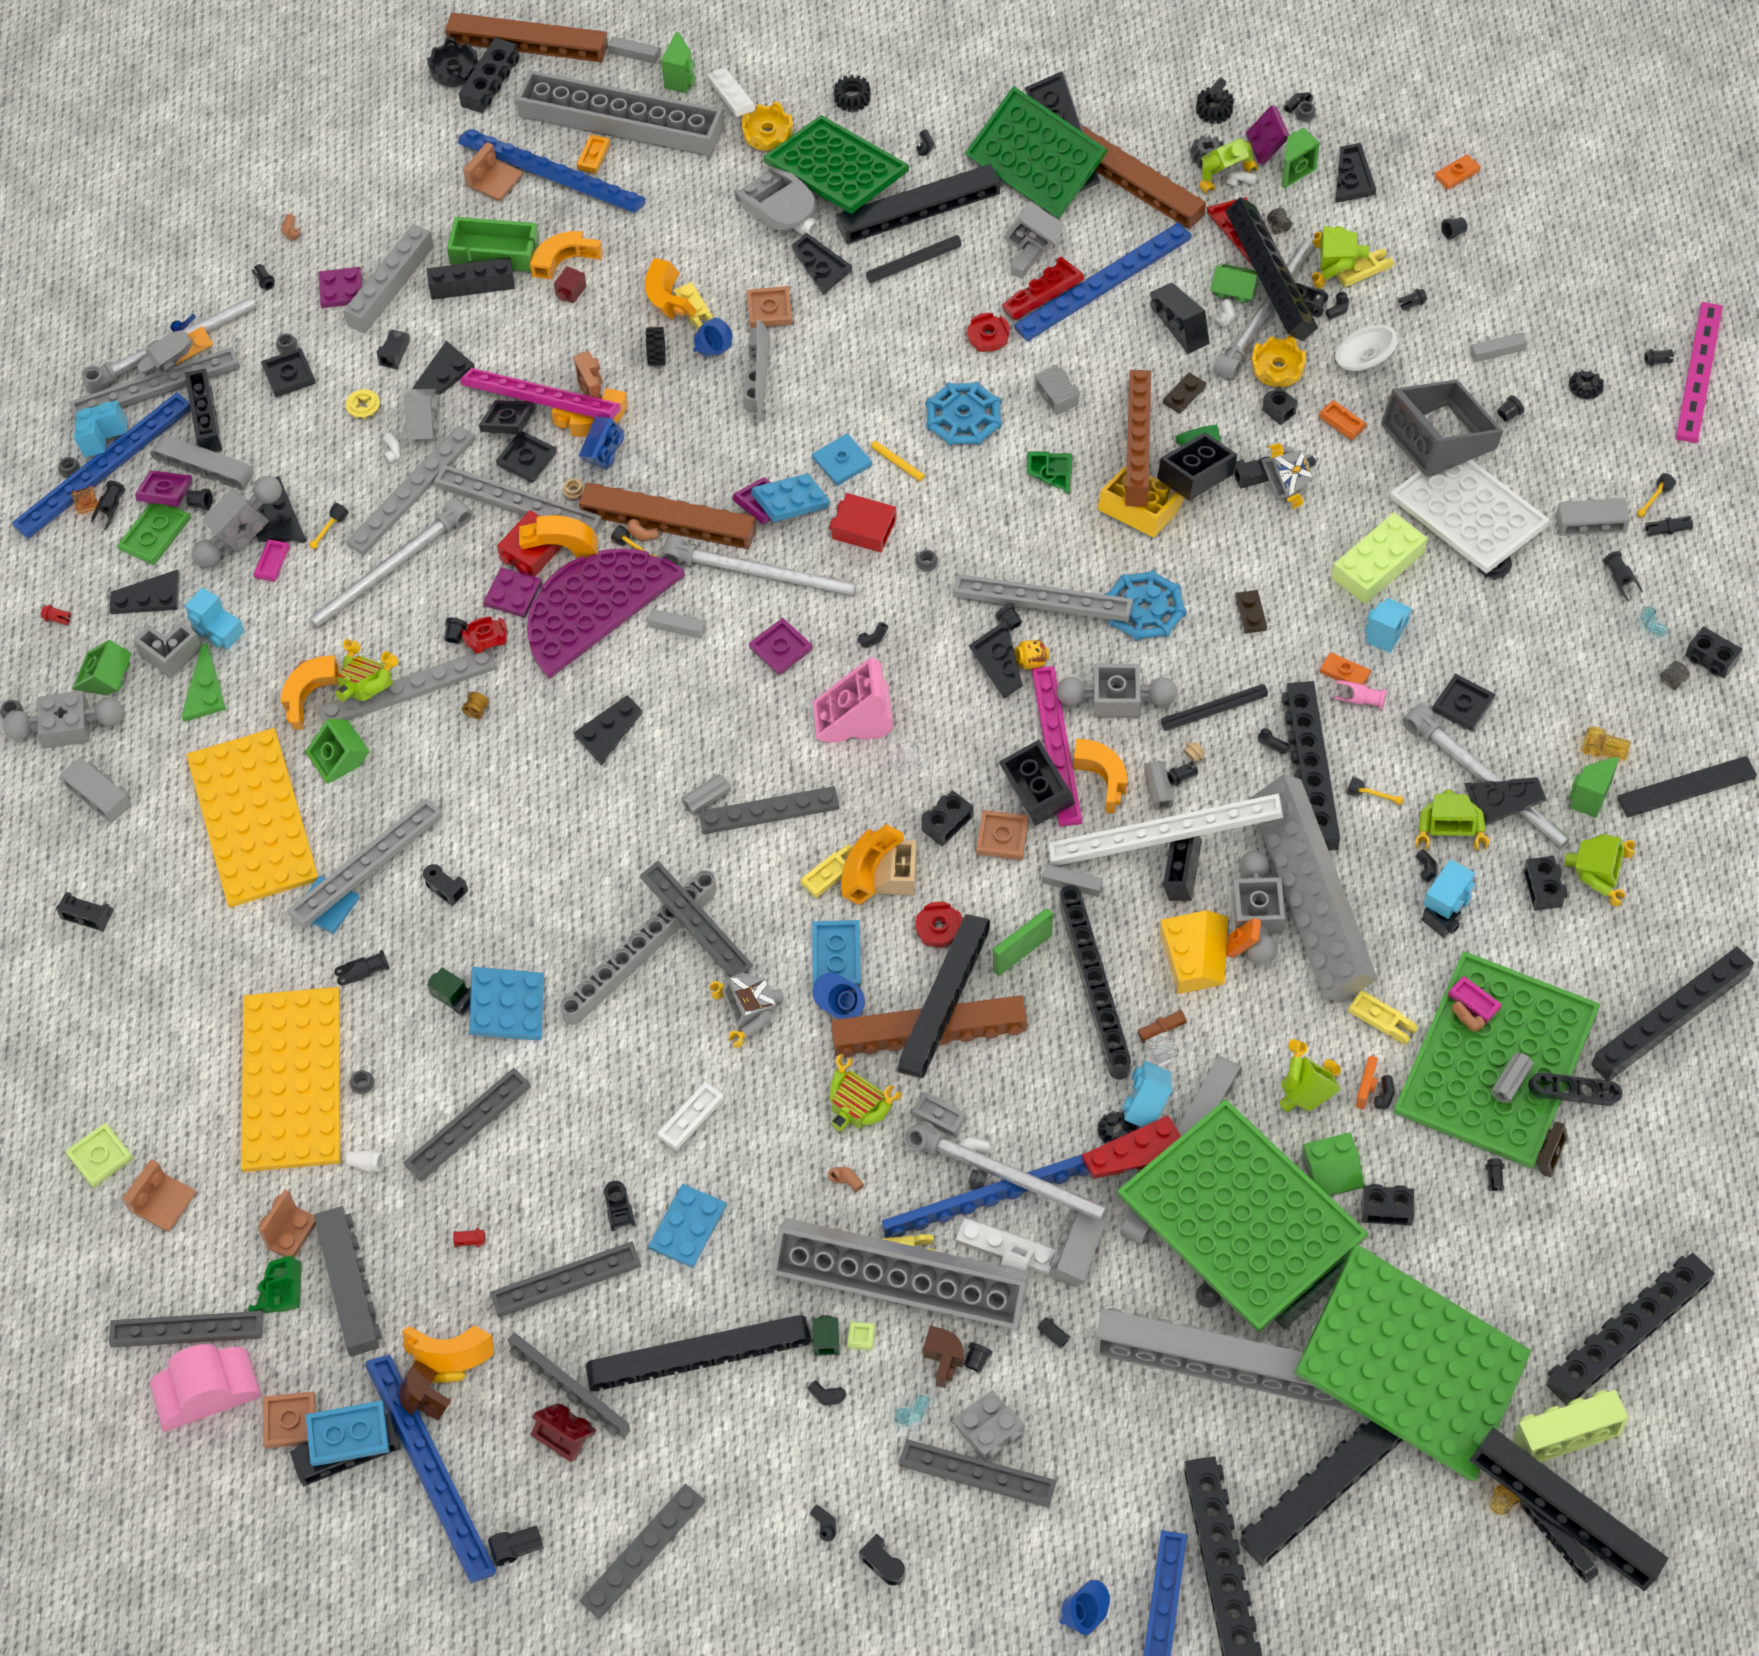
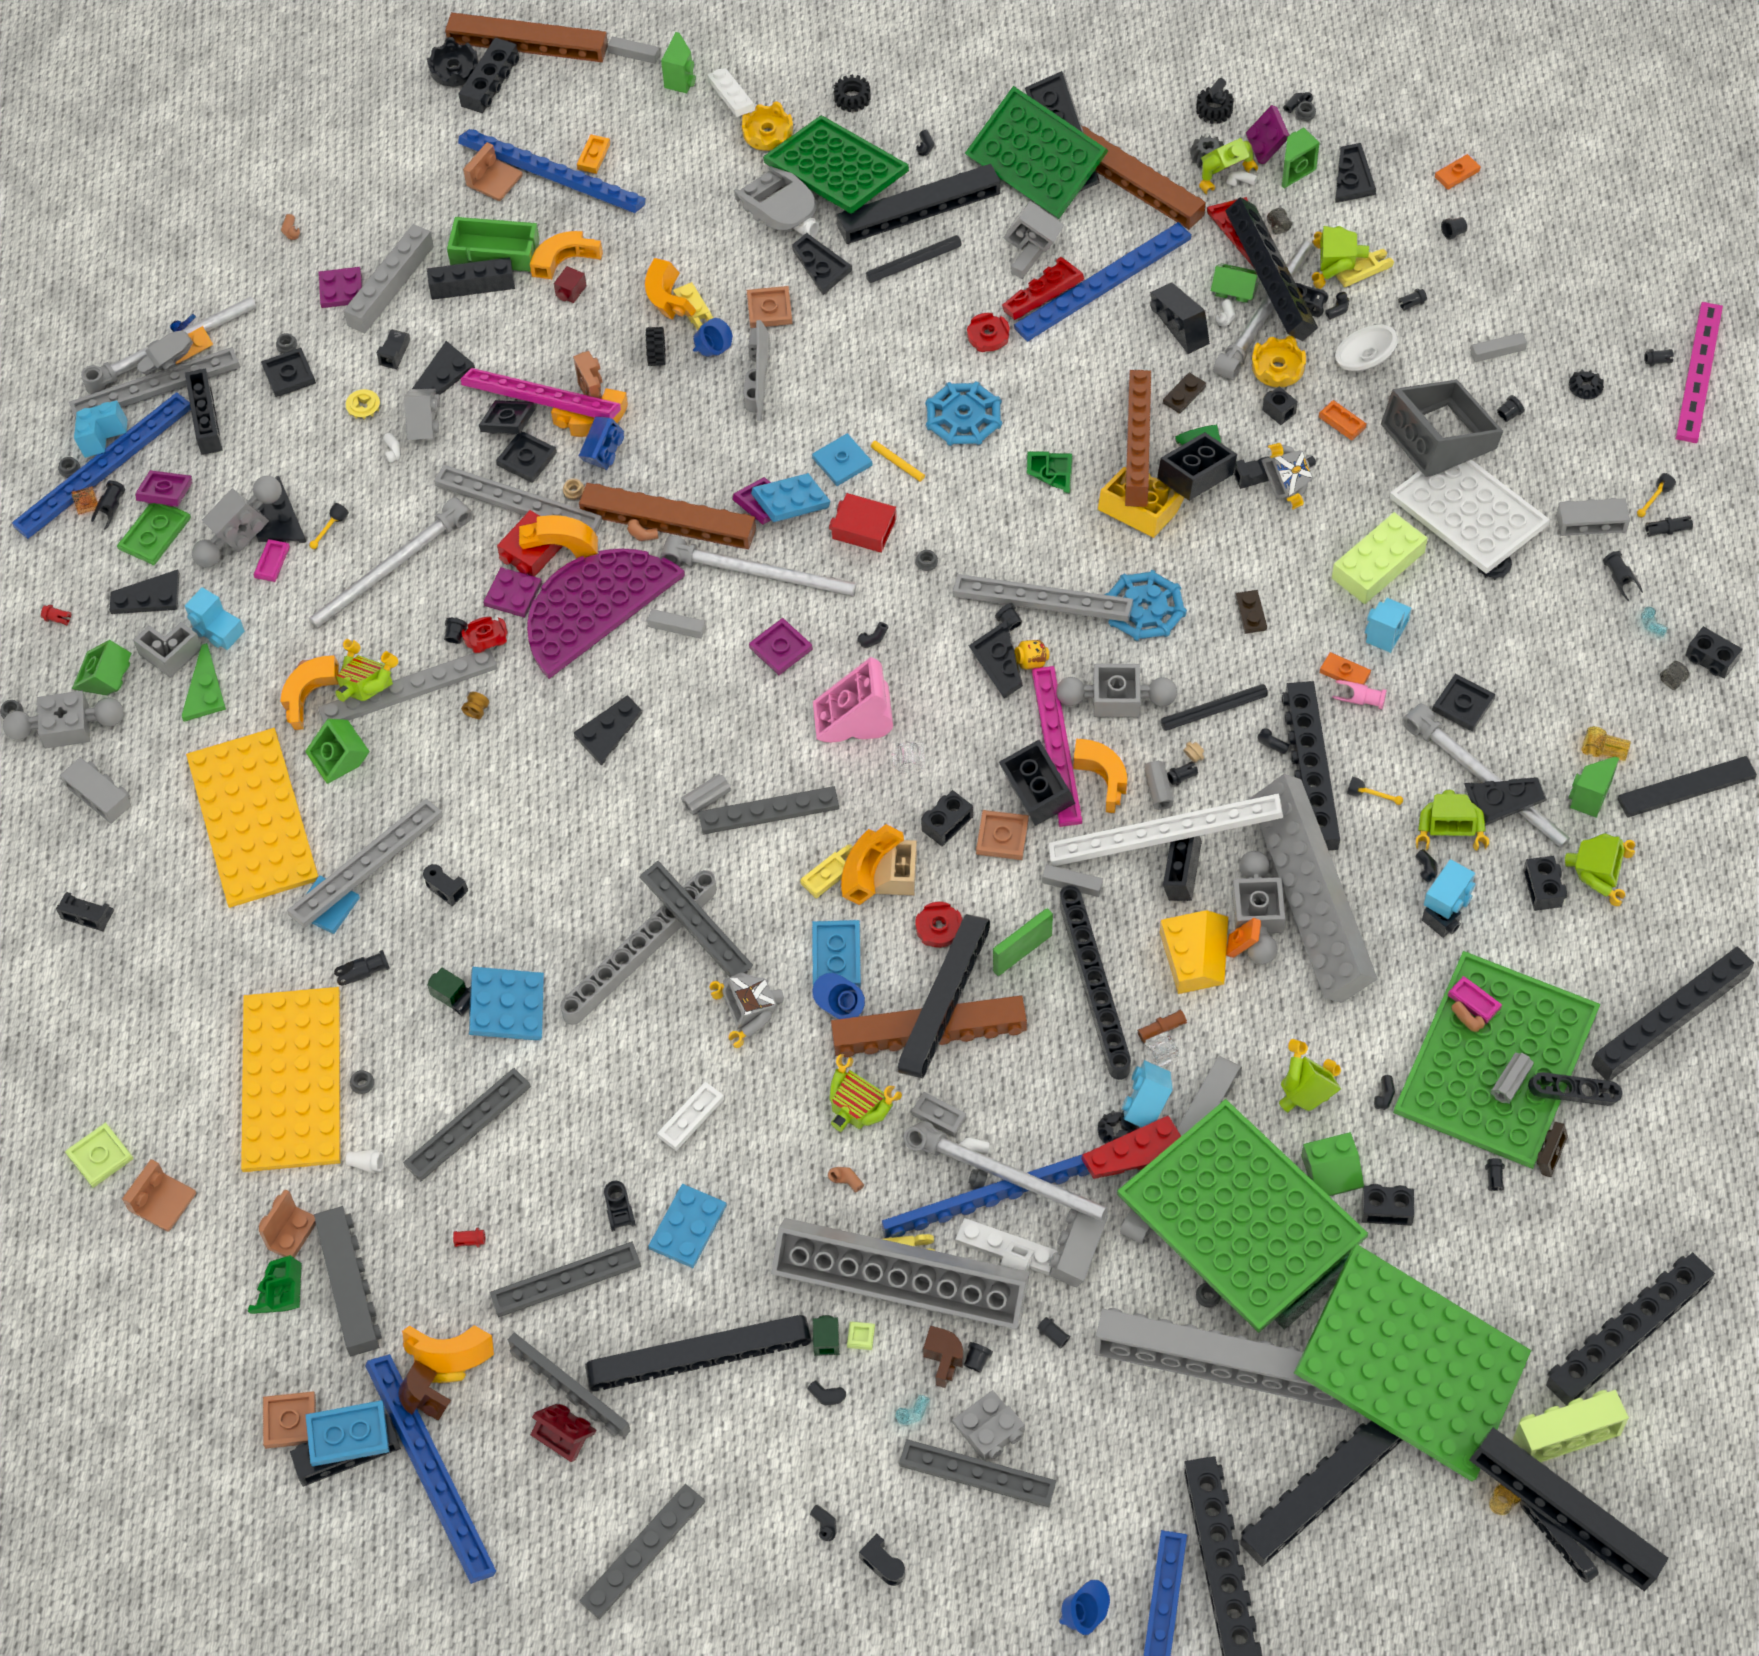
dark grey plate [109,1311,263,1348] -> none
bright pink brick [149,1344,262,1432] -> none
light grey beam [150,435,254,490] -> none
black piece [186,488,213,511] -> none
black pin [252,264,275,290] -> none
light grey plate [346,425,476,555] -> none
black piece [488,1525,544,1566] -> none
light grey brick [516,70,724,156] -> none
black hinge [611,525,657,557] -> none
light grey brick [1034,365,1080,415] -> none
light yellow hinge [1348,990,1418,1044] -> none
orange plate [1355,1056,1378,1110] -> none

